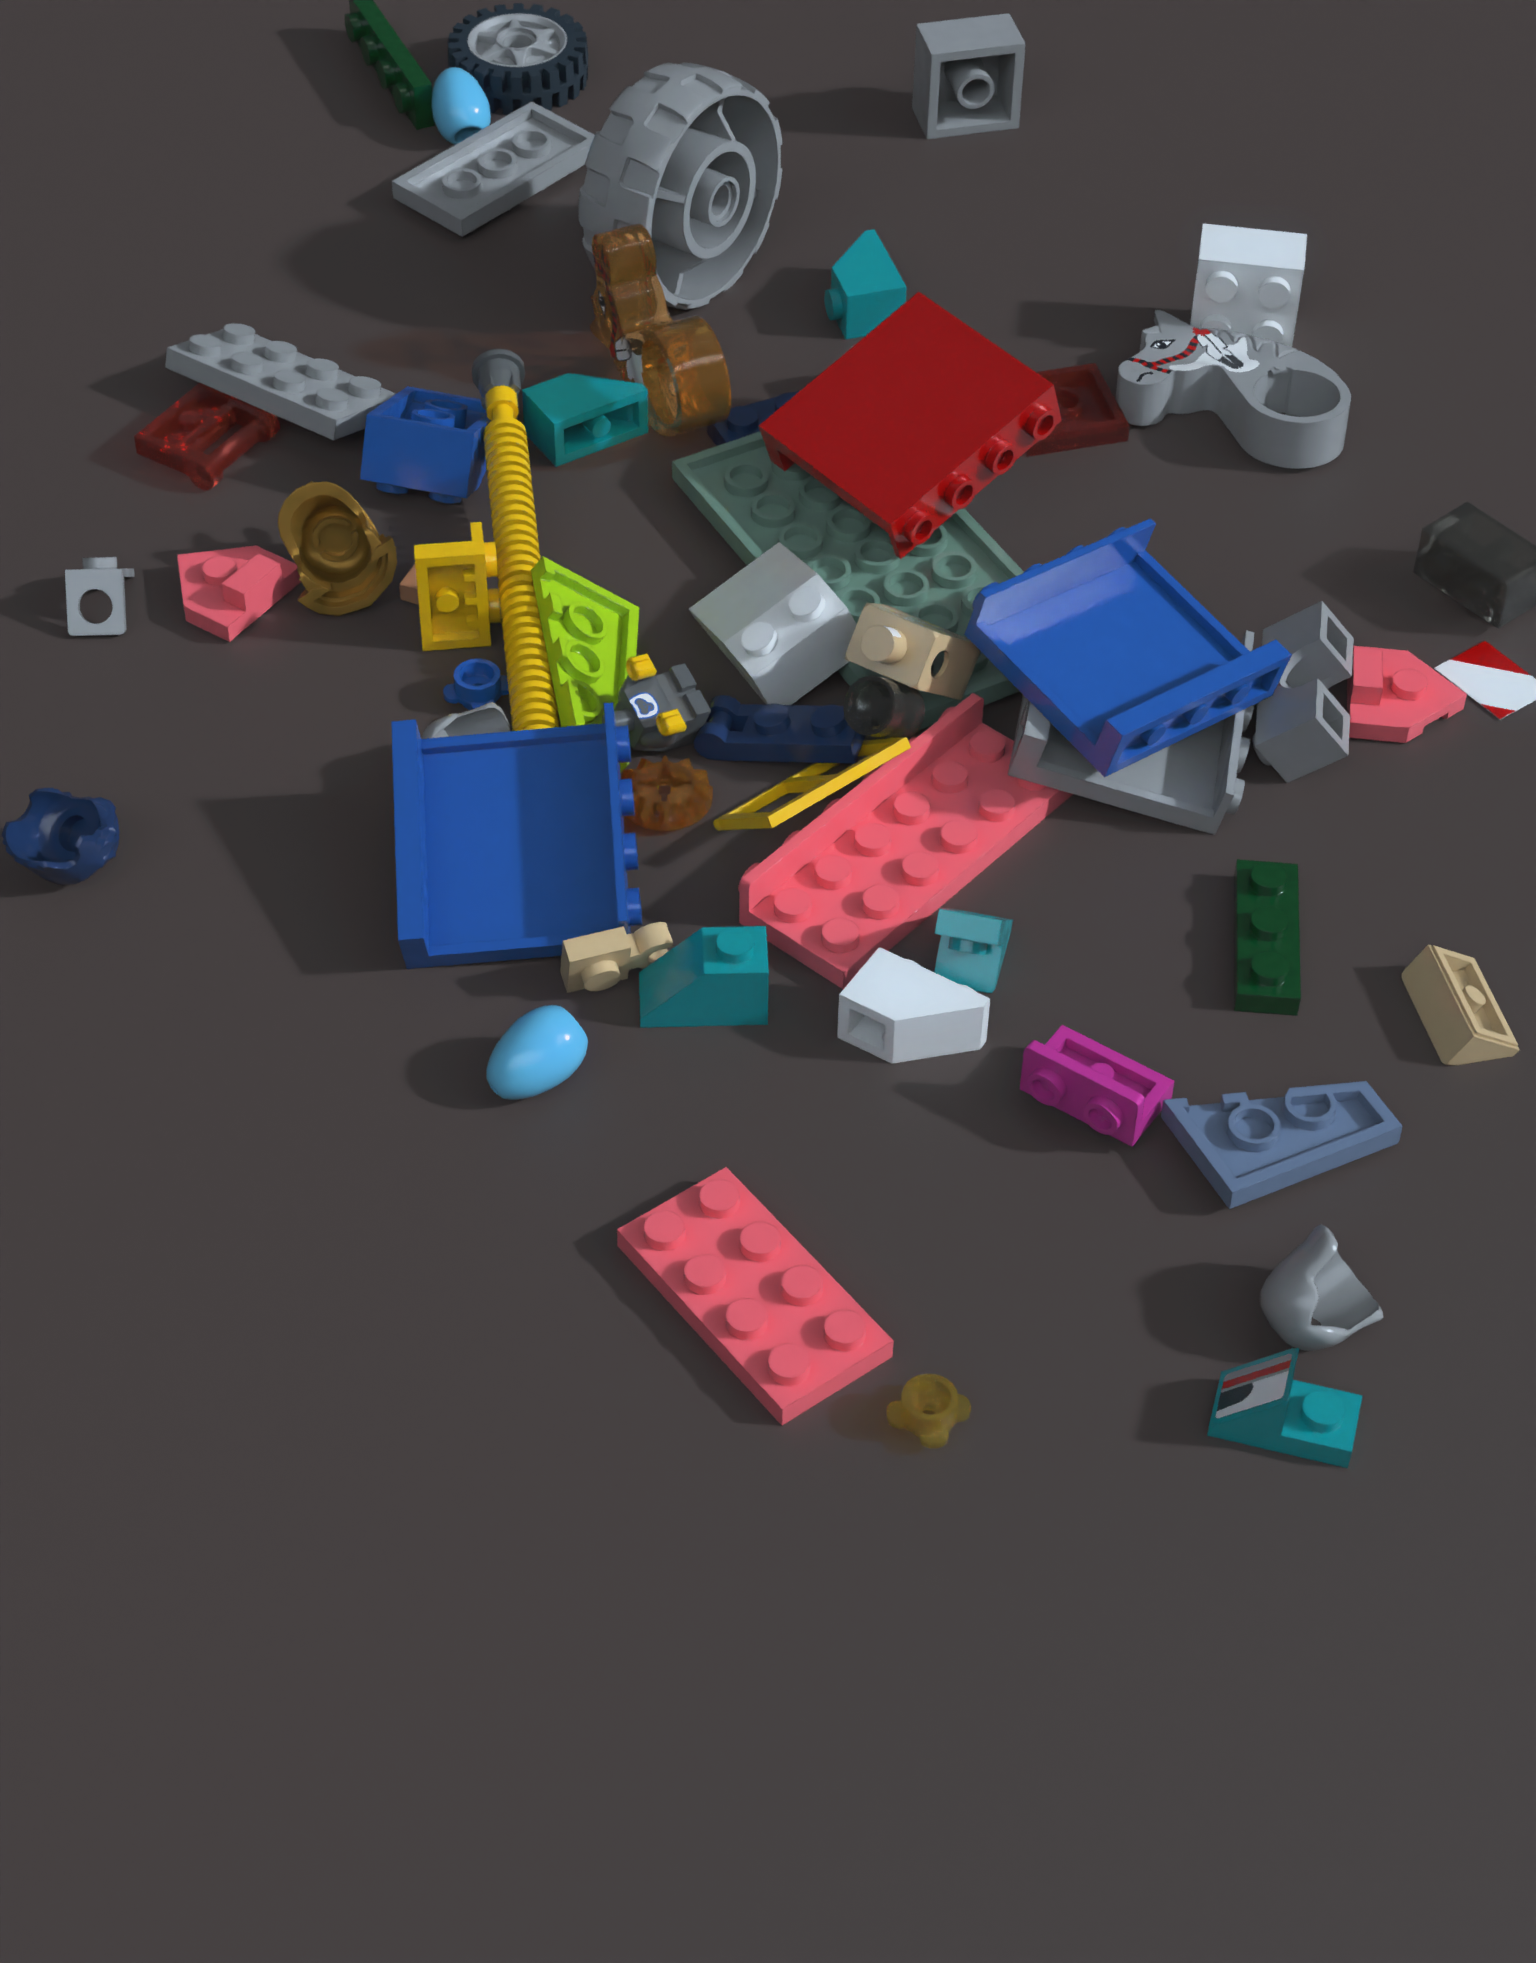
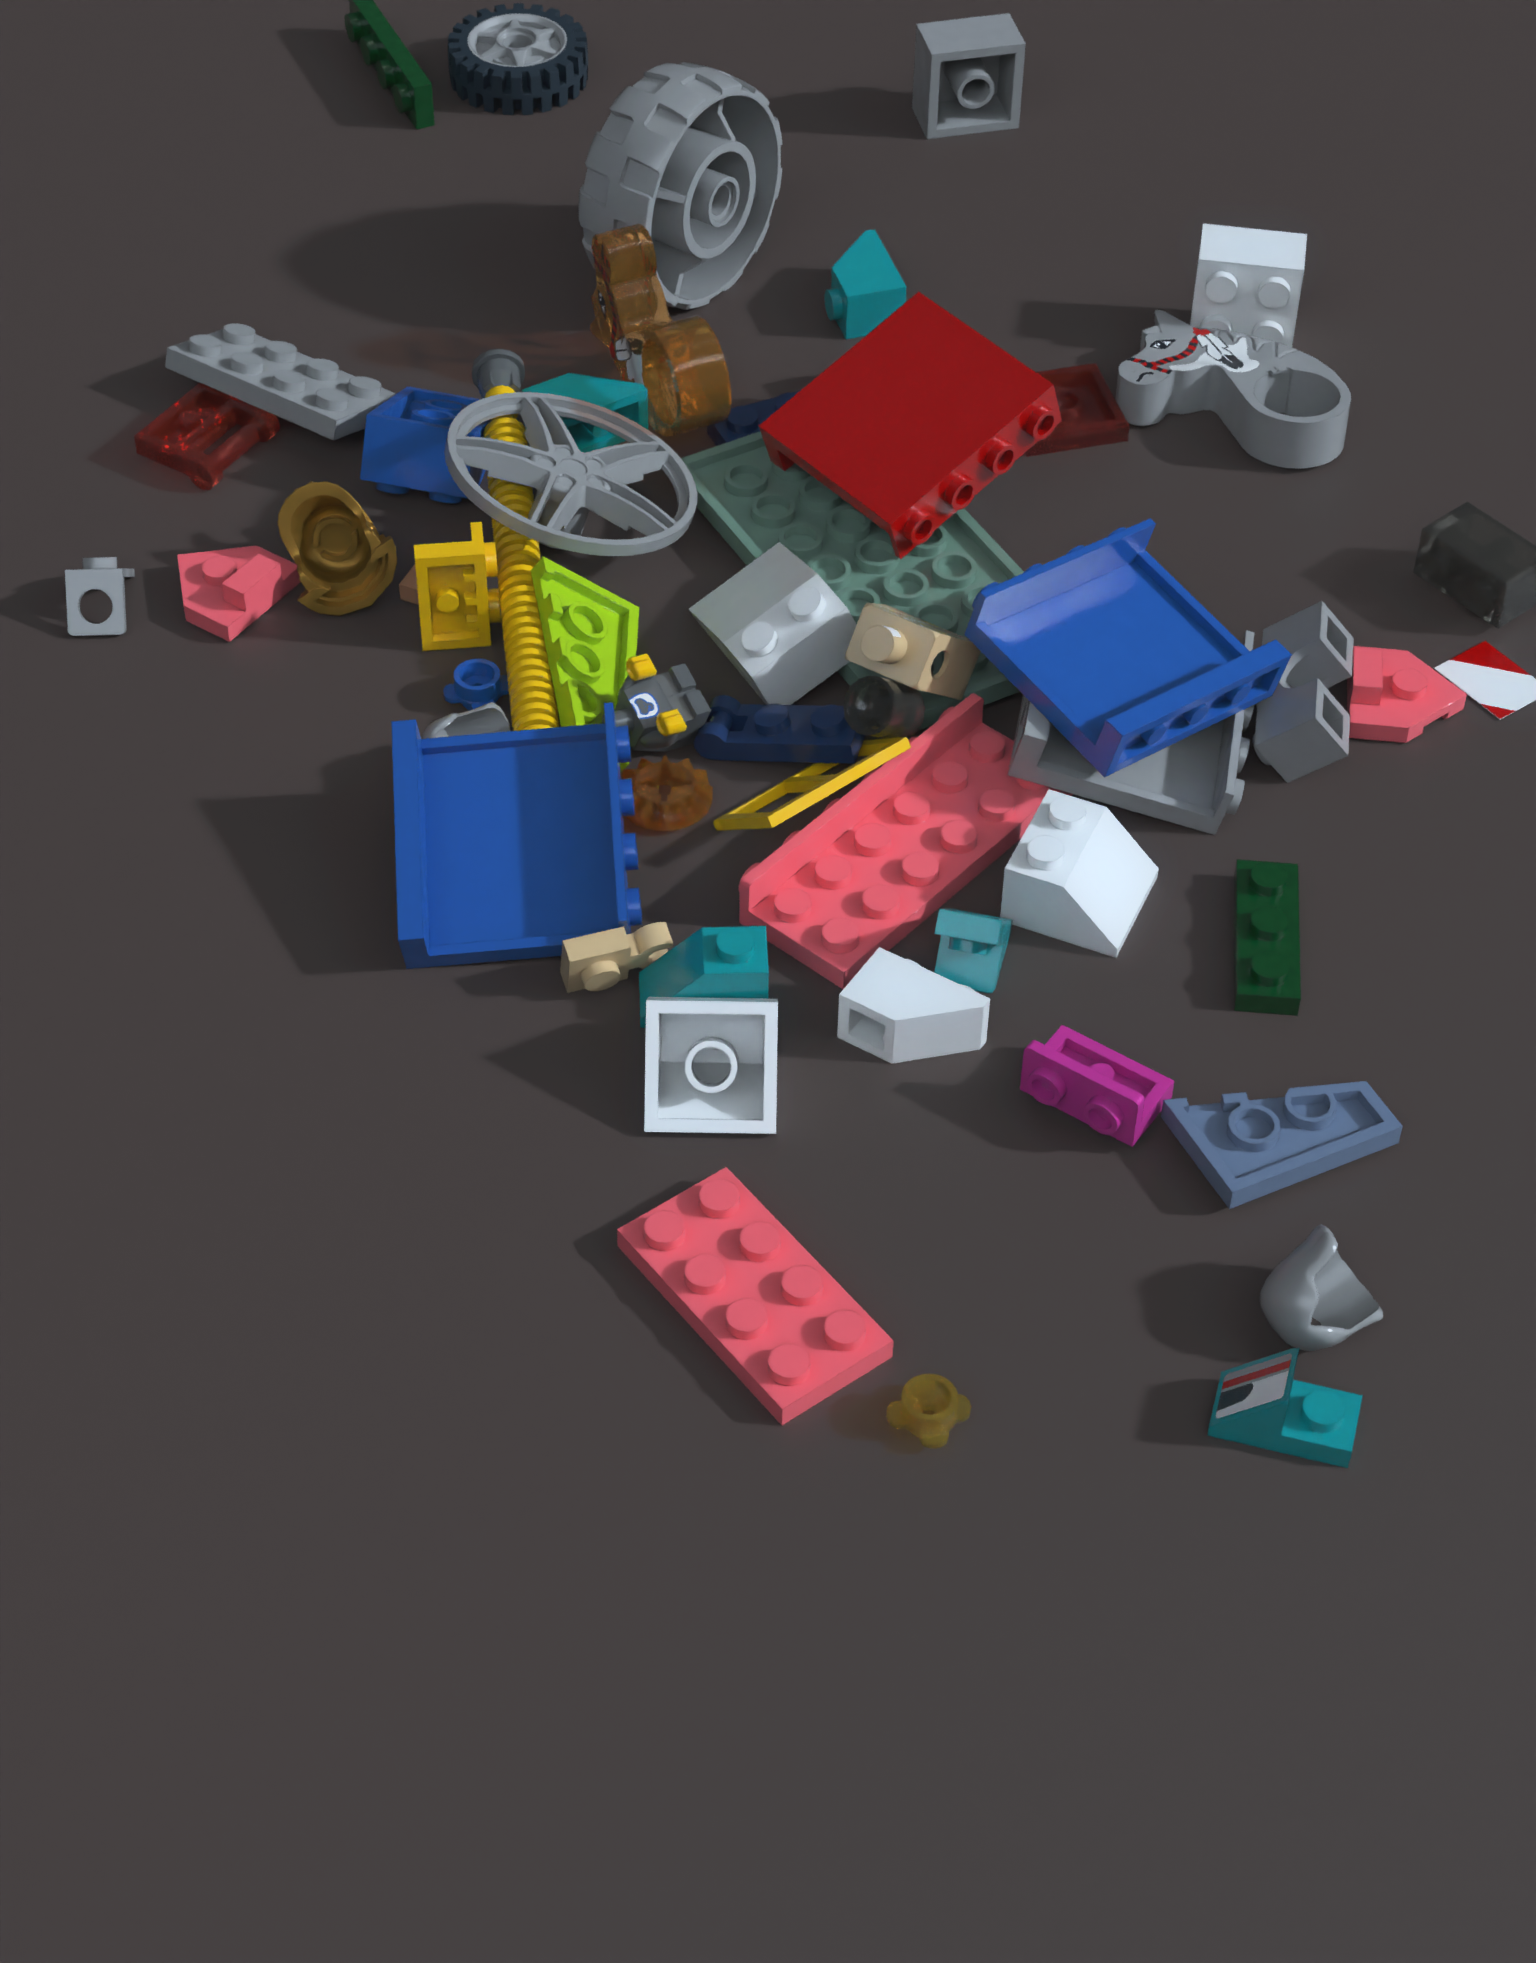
dark blue hair [2,788,120,885] -> none
light grey plate [392,102,595,237] -> none
medium azure animal [432,67,491,145] -> none
medium azure animal [486,1005,588,1100] -> none
tan slope [1401,944,1519,1065] -> none
none -> light grey wheel [444,392,697,556]
none -> white slope [644,997,778,1134]
none -> white slope [1000,789,1159,958]

